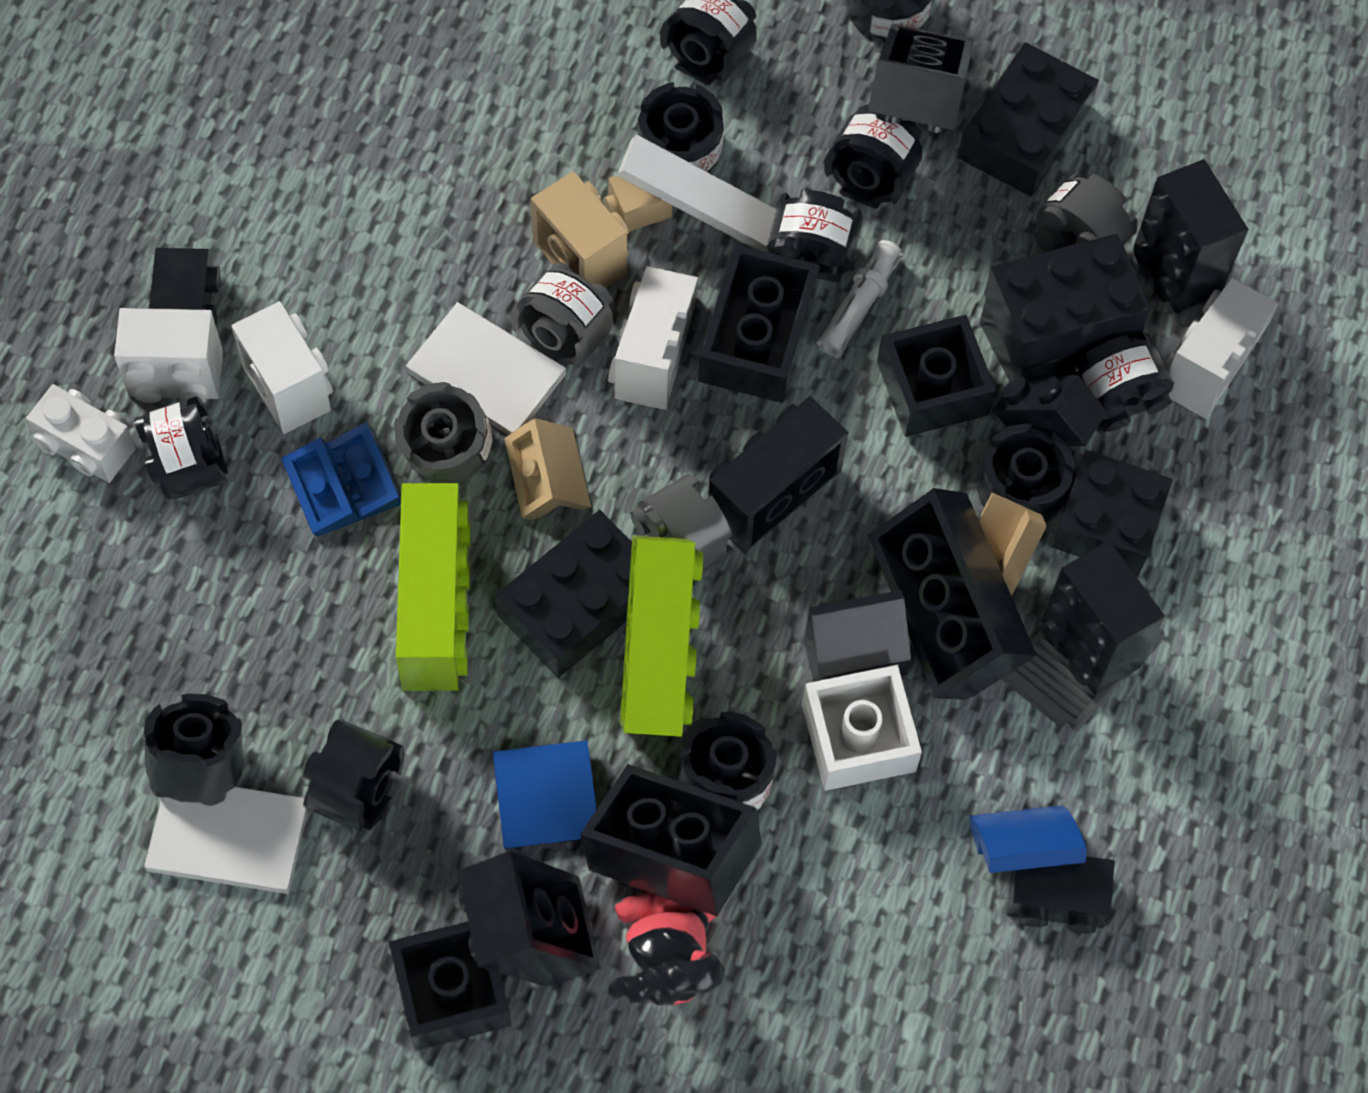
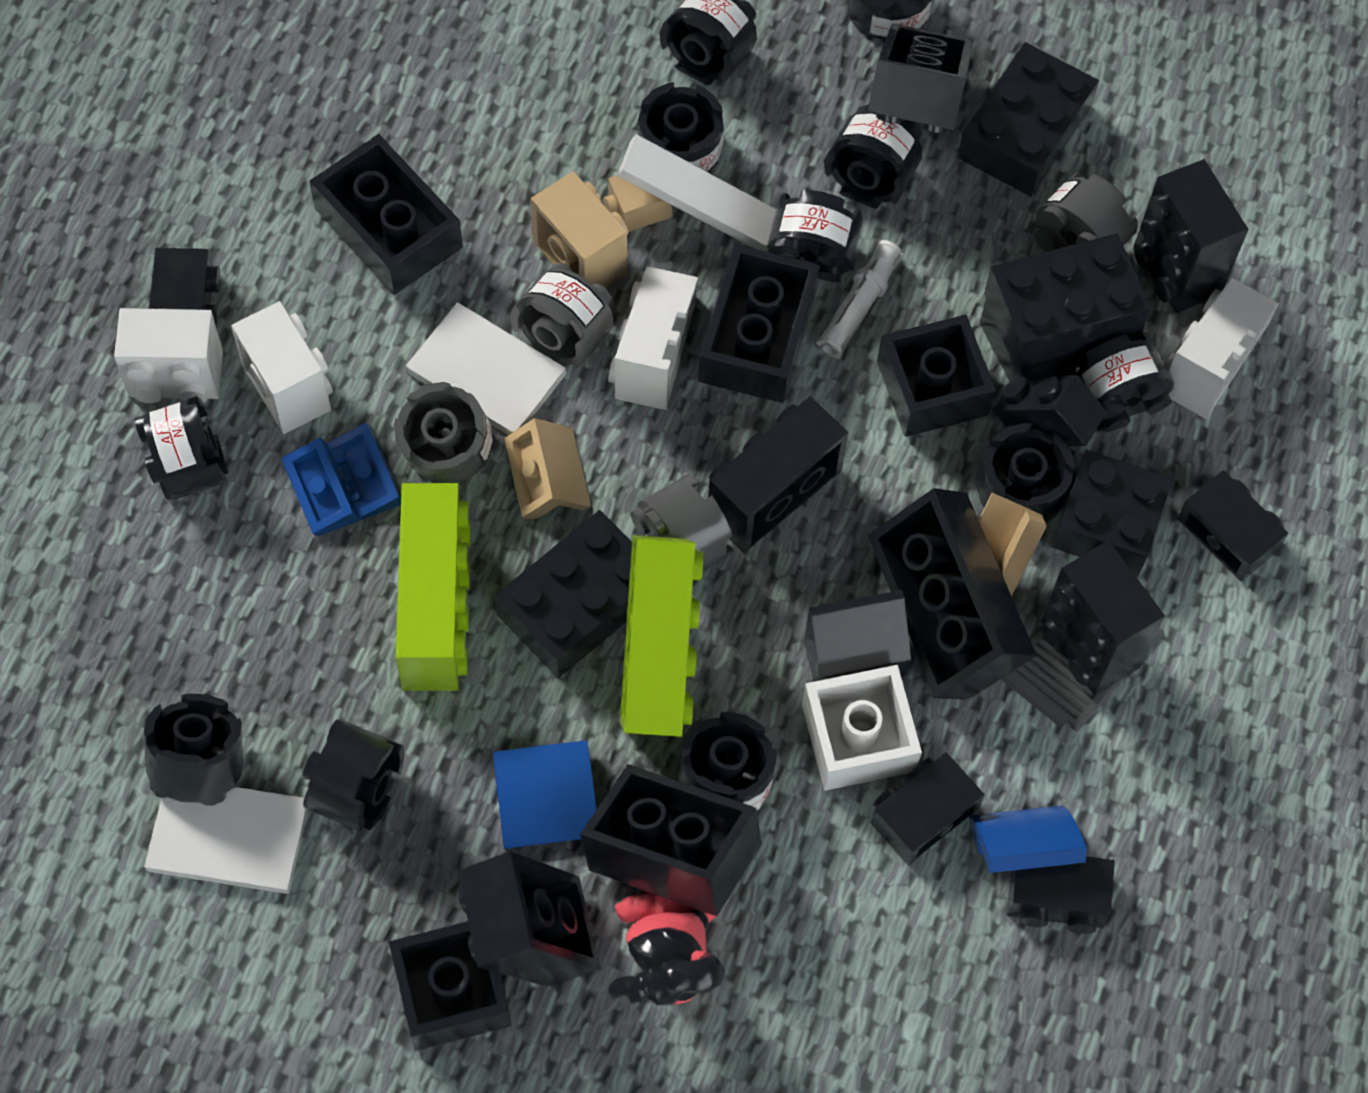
white brick [26,384,136,483] -> none
none -> black brick [309,134,463,295]
none -> black brick [871,752,985,866]
none -> black brick [1177,470,1289,582]

